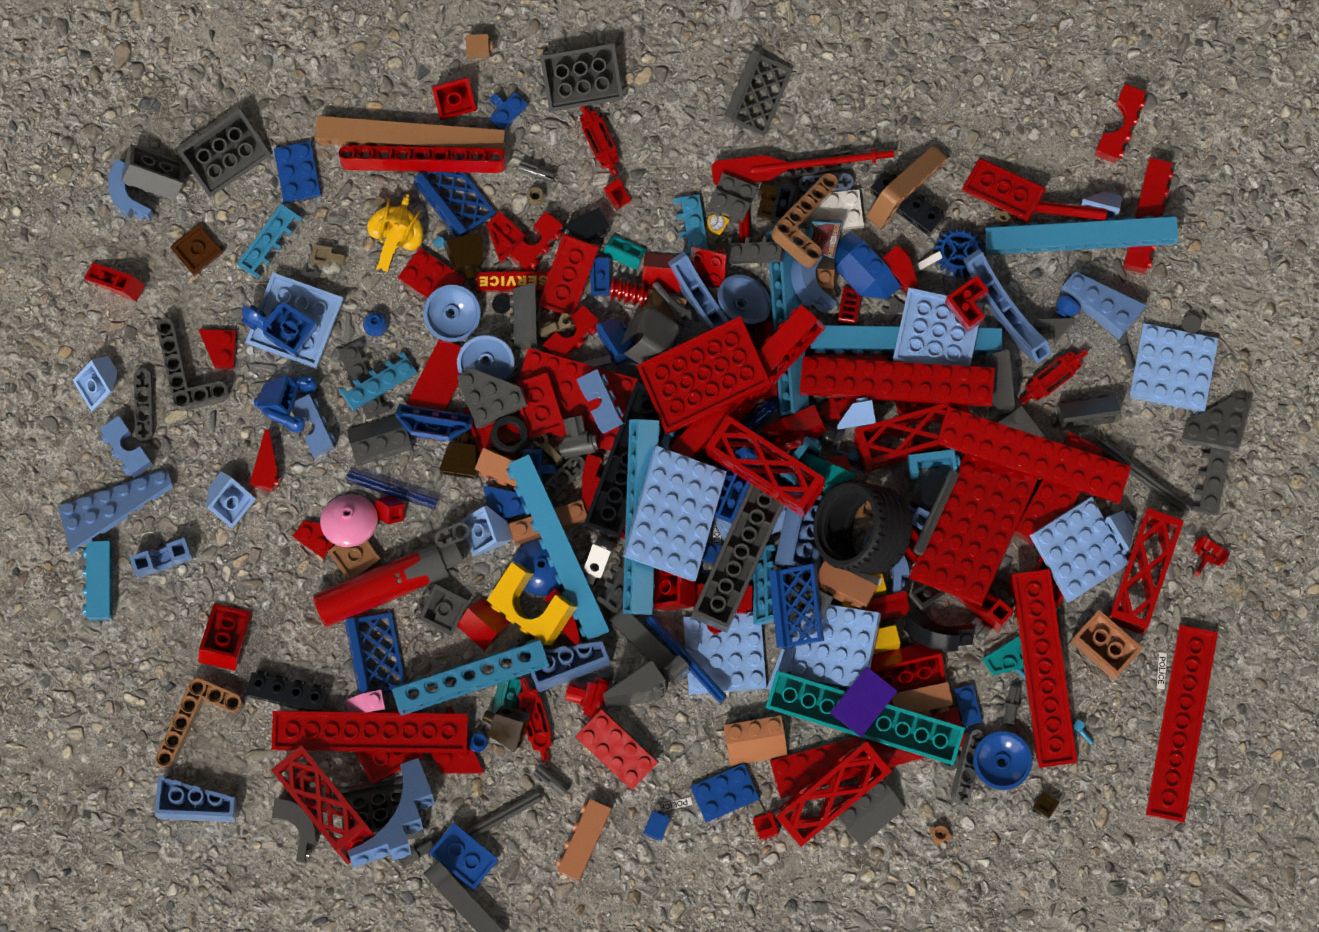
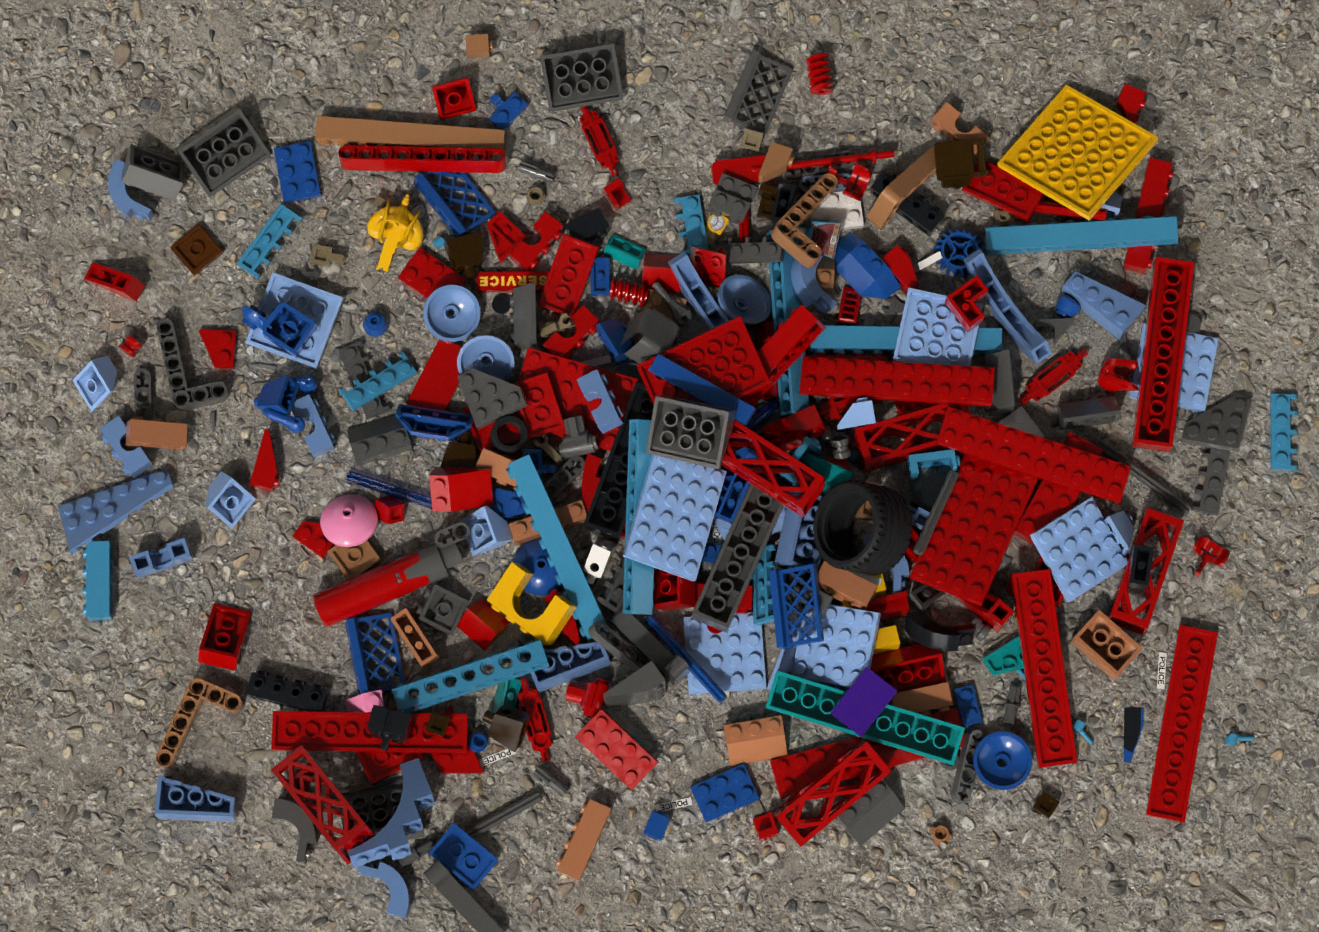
none -> red wheel [118,335,143,358]
none -> nougat brick [126,417,187,450]
none -> medium blue arch [357,862,410,919]
none -> black brick [367,705,414,751]
none -> nougat brick [390,608,441,669]
none -> dark brown plate [425,712,451,738]
none -> red slope [429,467,494,512]
none -> white sticker [479,749,516,767]
none -> dark grey beam [589,621,650,672]
none -> dark grey slope [646,394,736,469]
none -> blue tile [649,354,756,426]
none -> dark tan plate [740,128,764,152]
none -> medium nougat slope [758,142,795,183]
none -> red piece [806,53,834,95]
none -> red helmet [828,163,871,201]
none -> dark grey wheel [830,435,852,459]
none -> nougat arch [931,102,990,159]
none -> dark brown piece [934,138,989,190]
none -> yellow plate [998,85,1158,221]
none -> red helmet [1097,358,1139,392]
none -> black sticker [1123,708,1144,762]
none -> black brick [1127,545,1154,590]
none -> red brick [1131,257,1194,452]
none -> dark azure hand [1225,733,1254,746]
none -> dark azure hinge [1270,394,1298,471]

